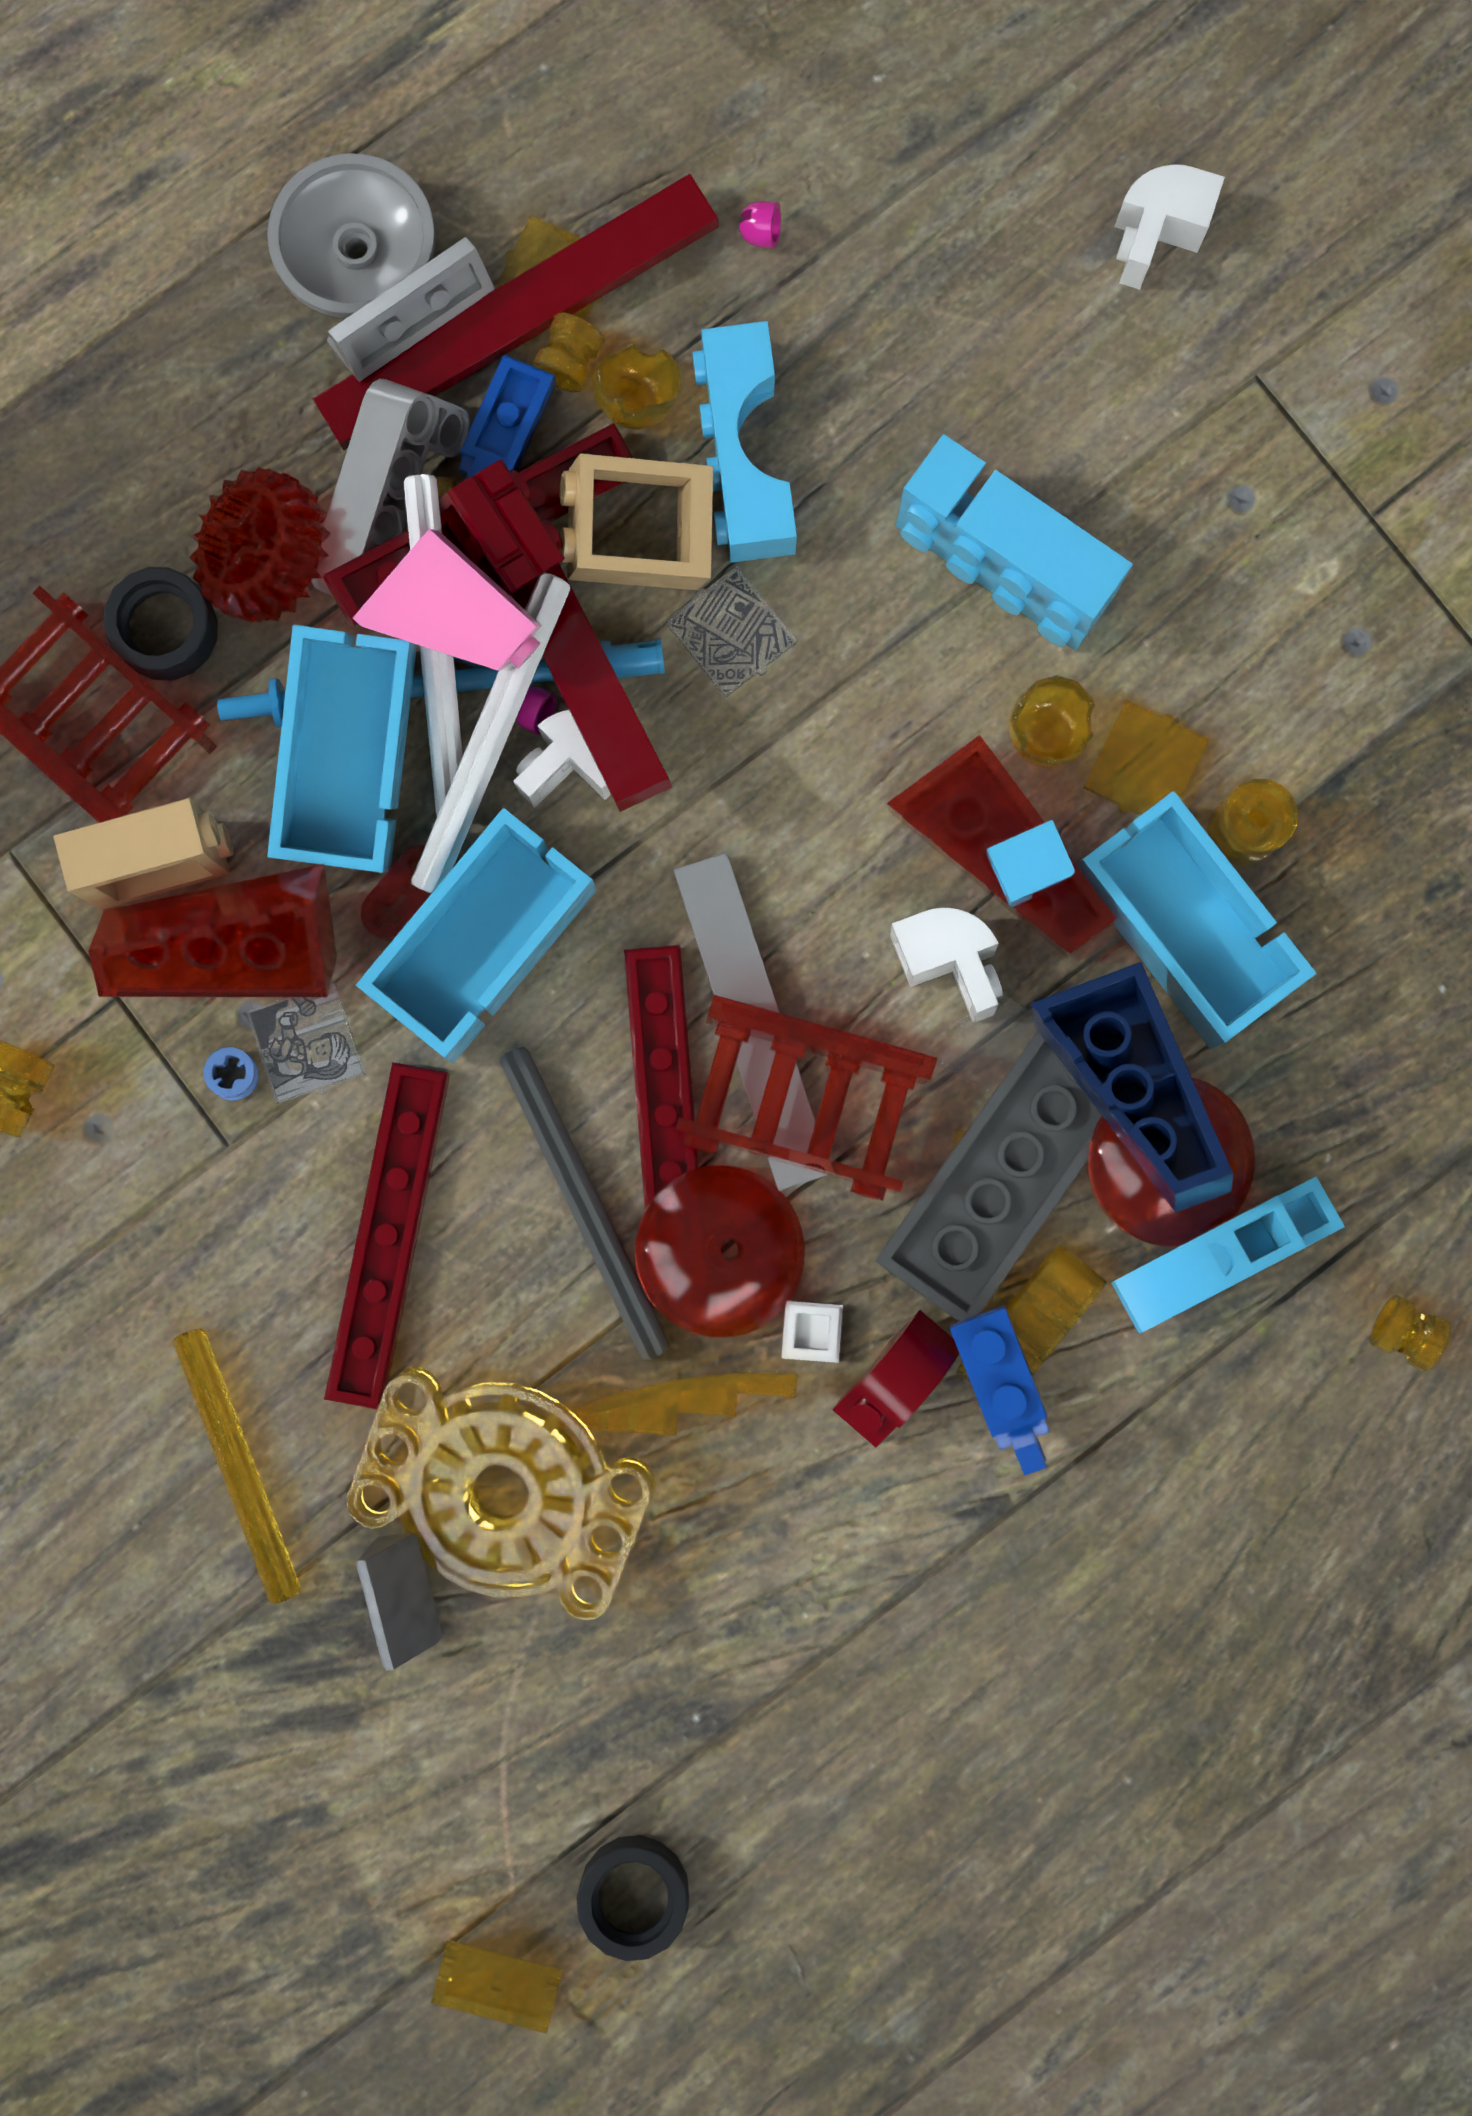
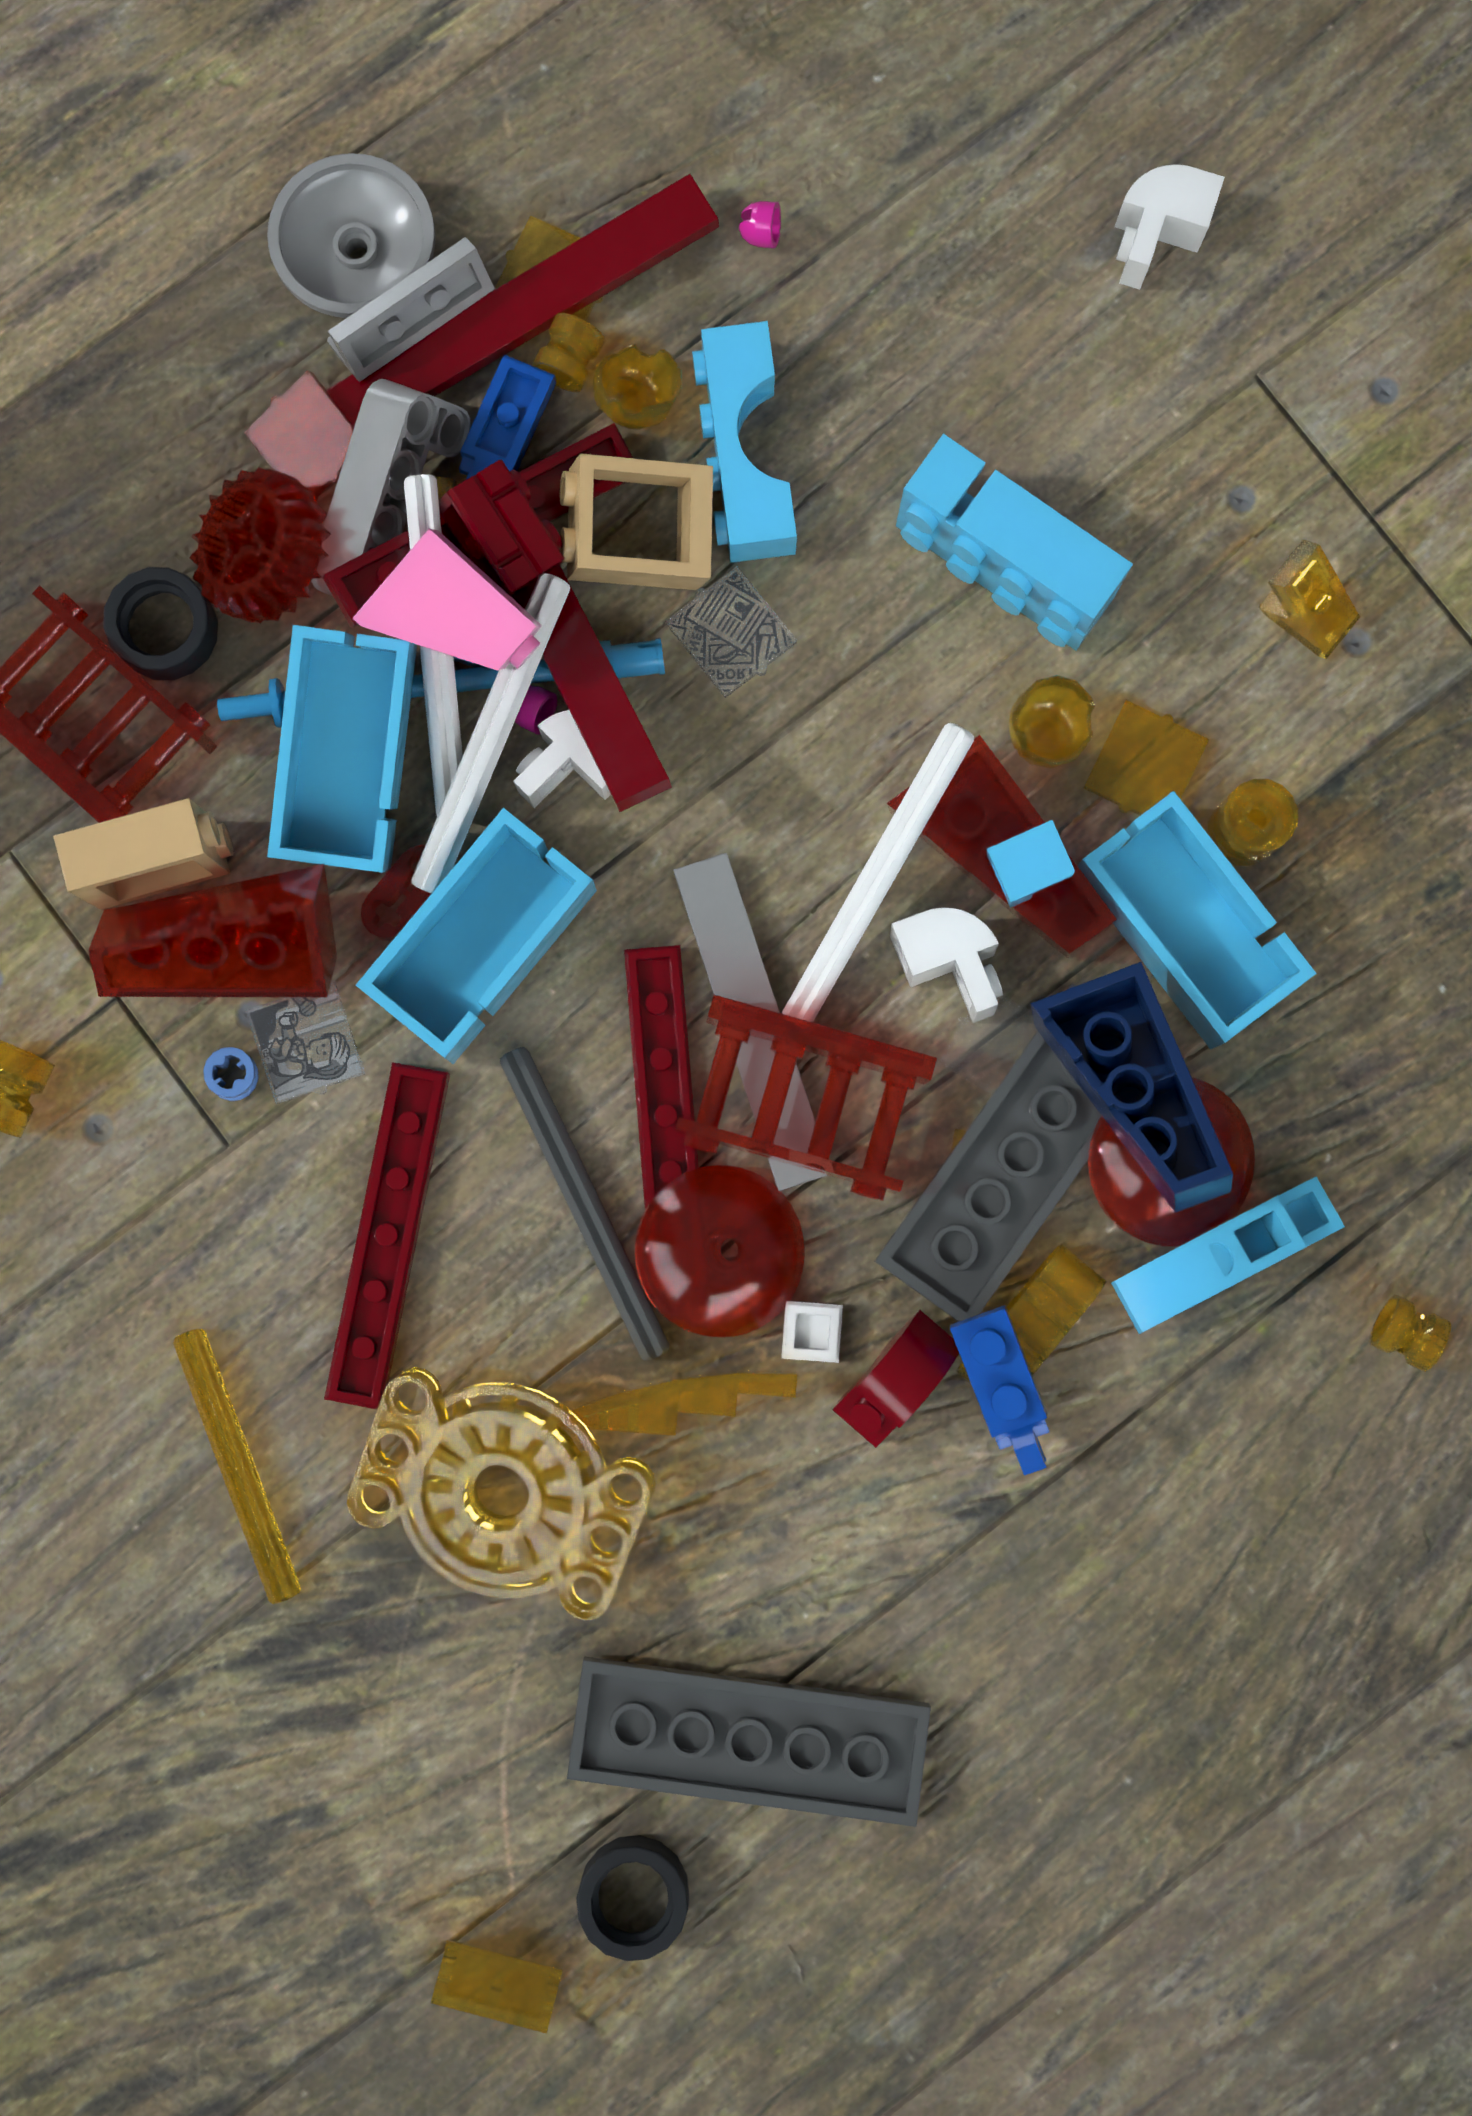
flat silver slope [356,1533,442,1671] -> none
none -> clear red piece [244,370,354,508]
none -> dark grey plate [567,1656,931,1827]
none -> white axle [782,723,974,1030]
none -> clear yellow slope [1259,540,1360,659]

